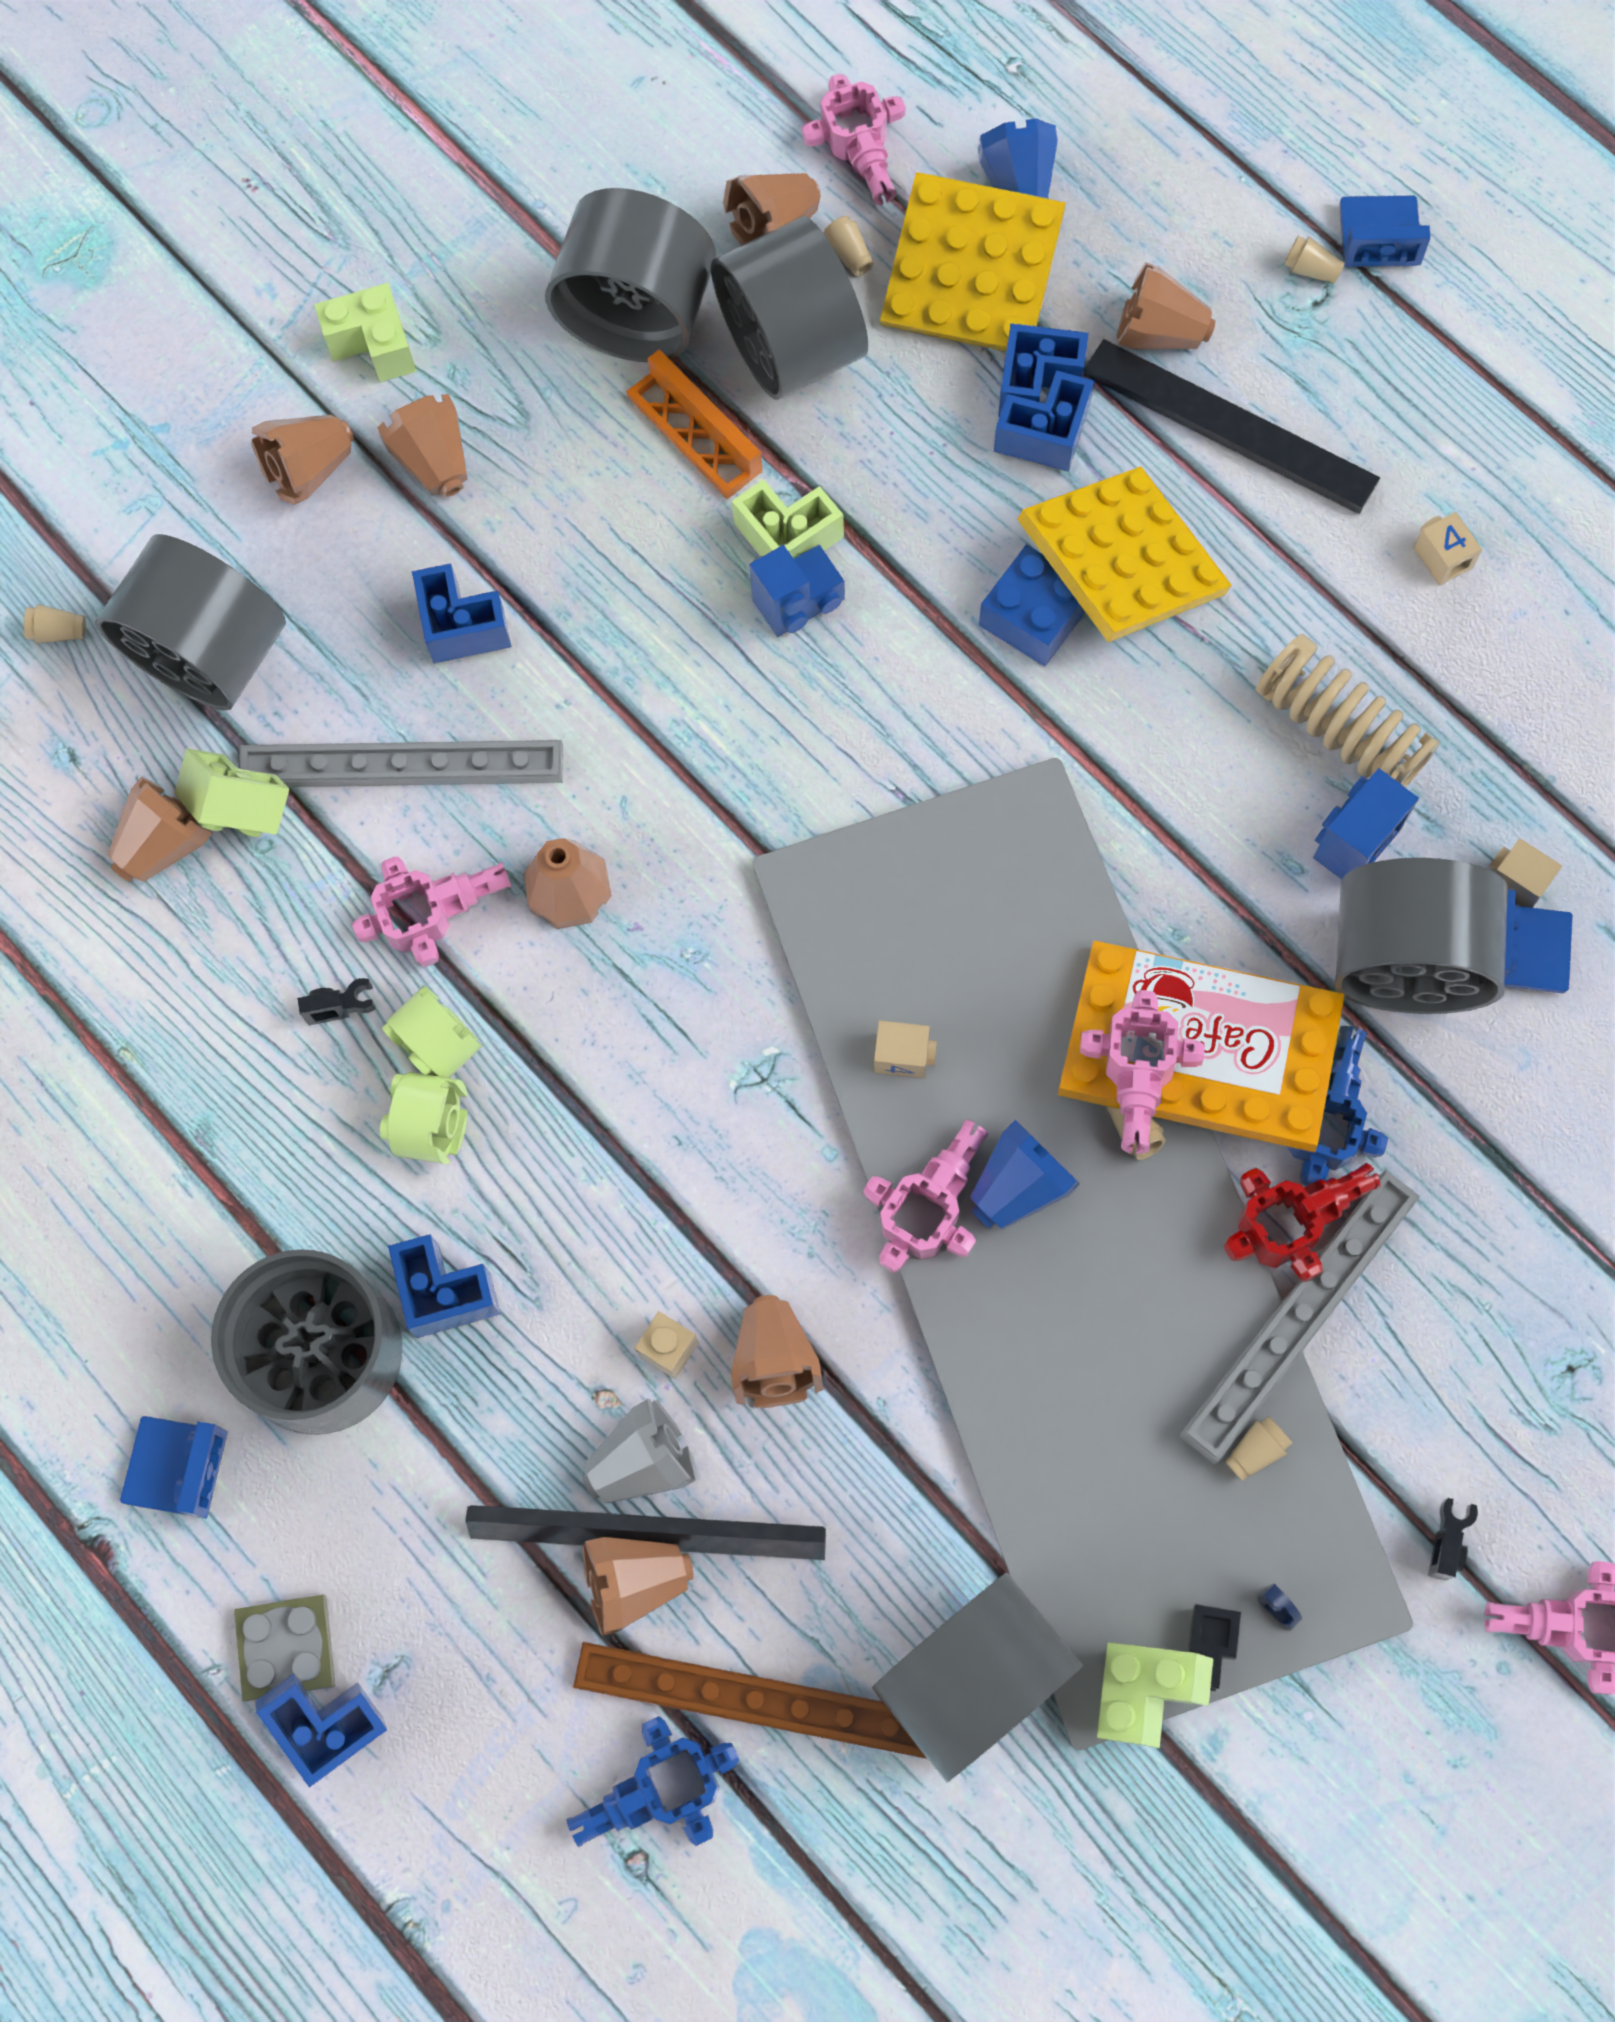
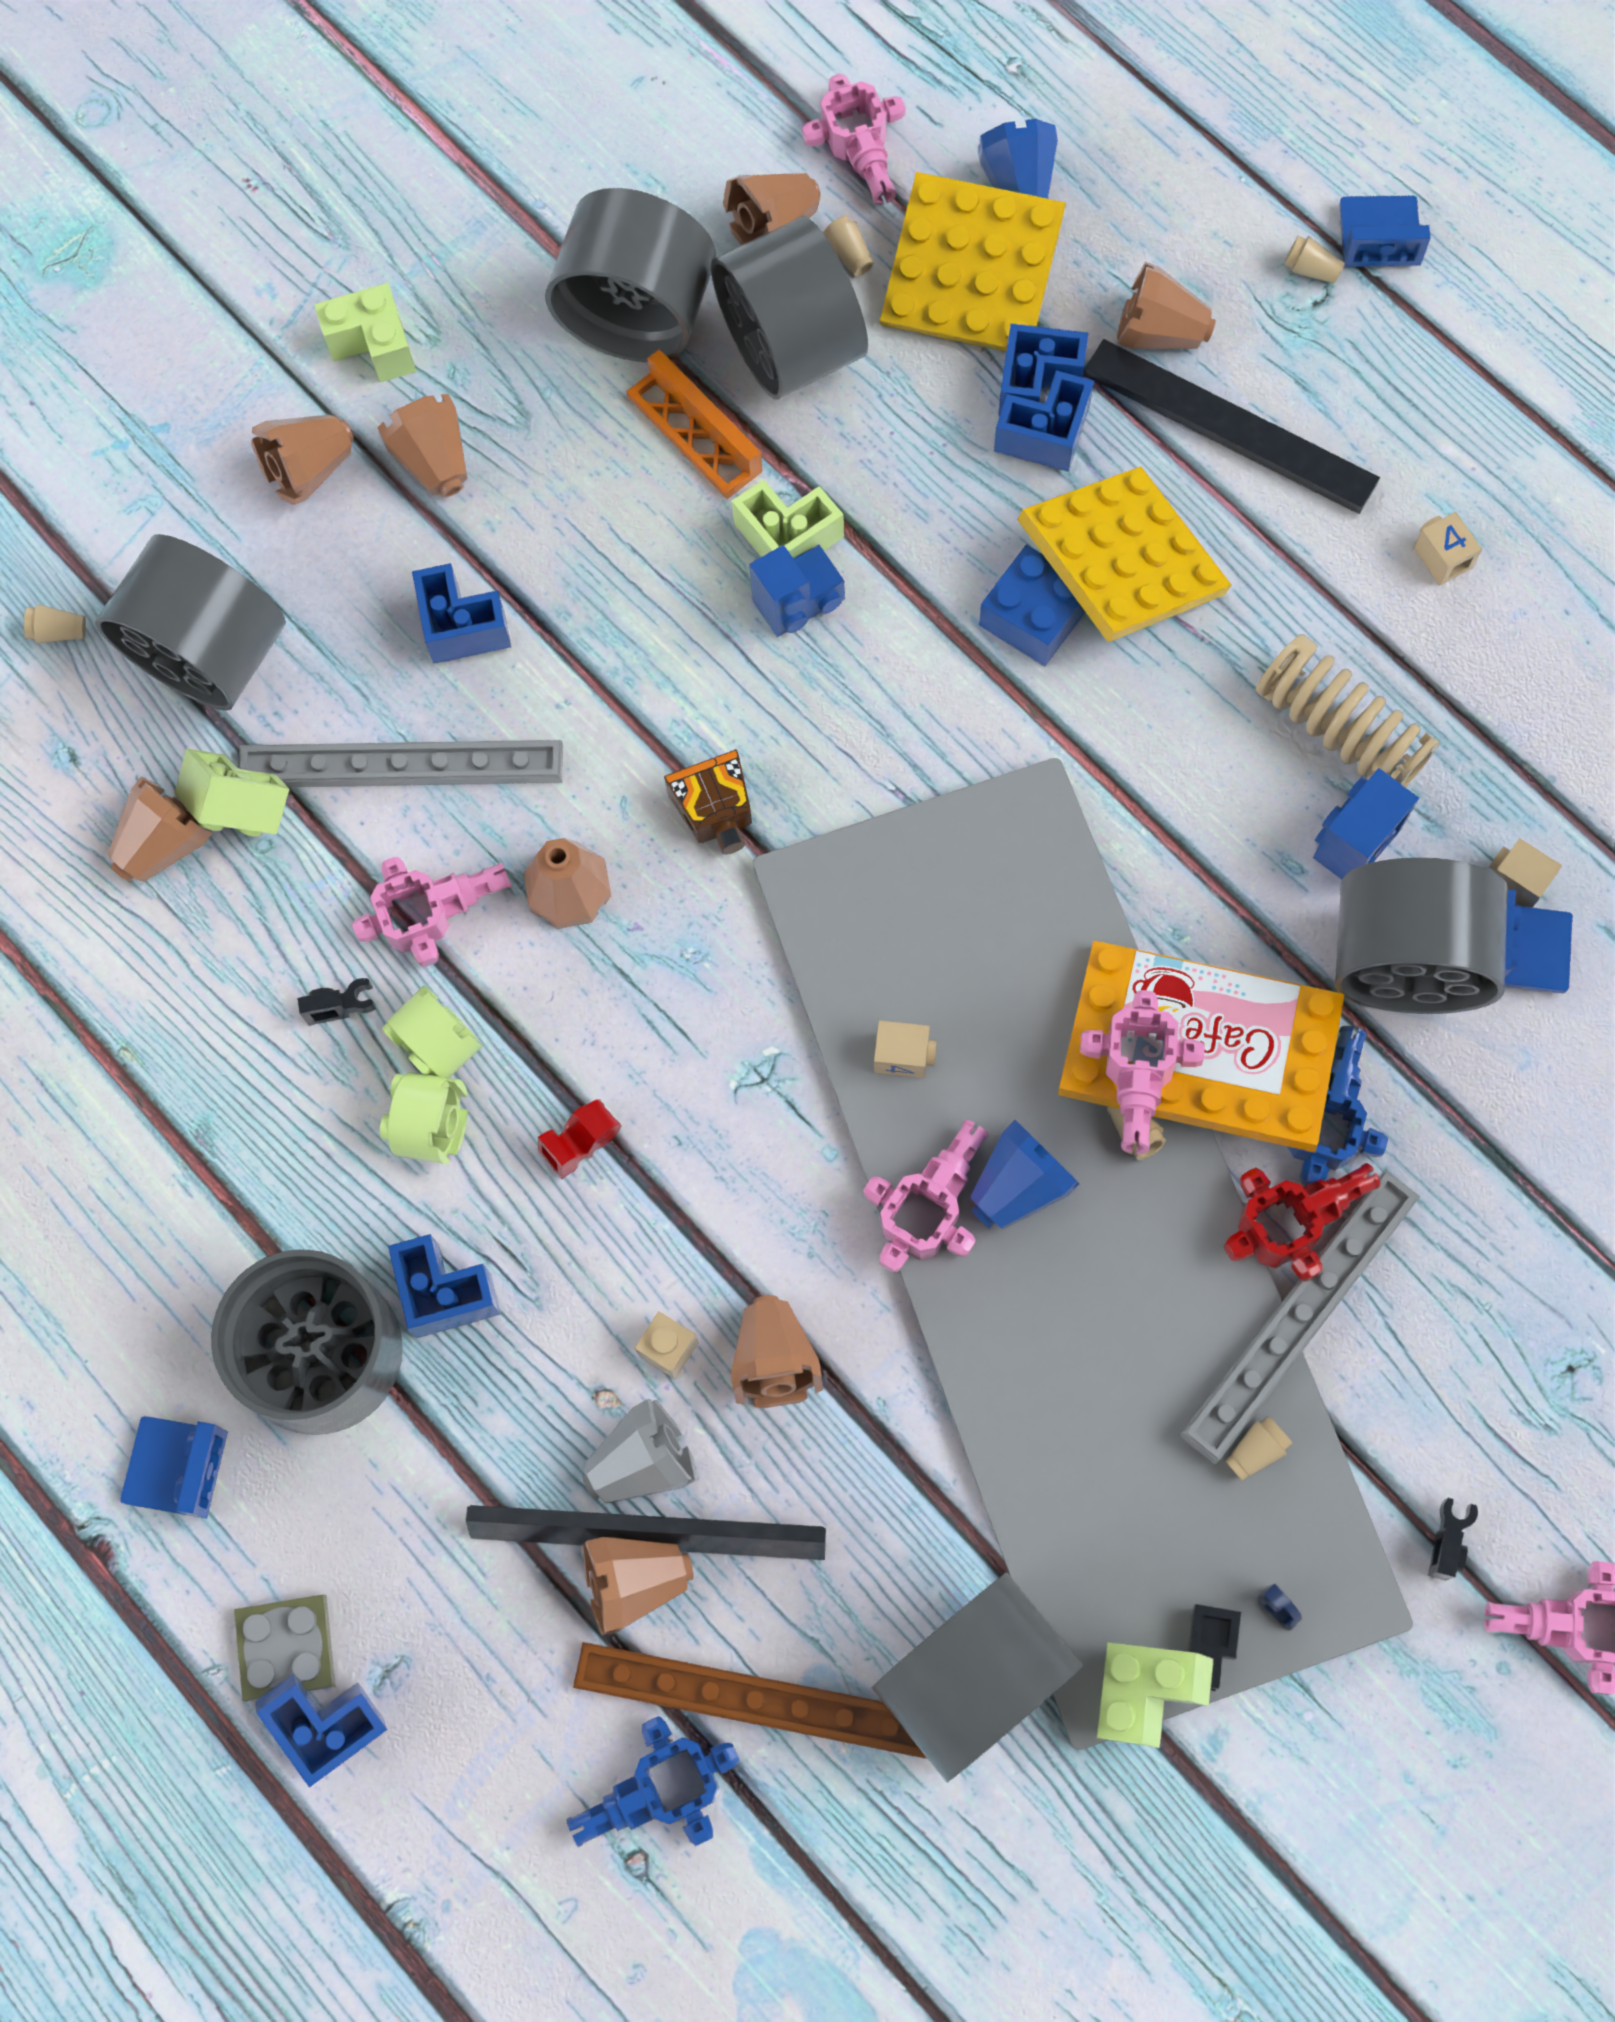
none -> red leg [538,1099,622,1179]
none -> torso [664,749,752,855]

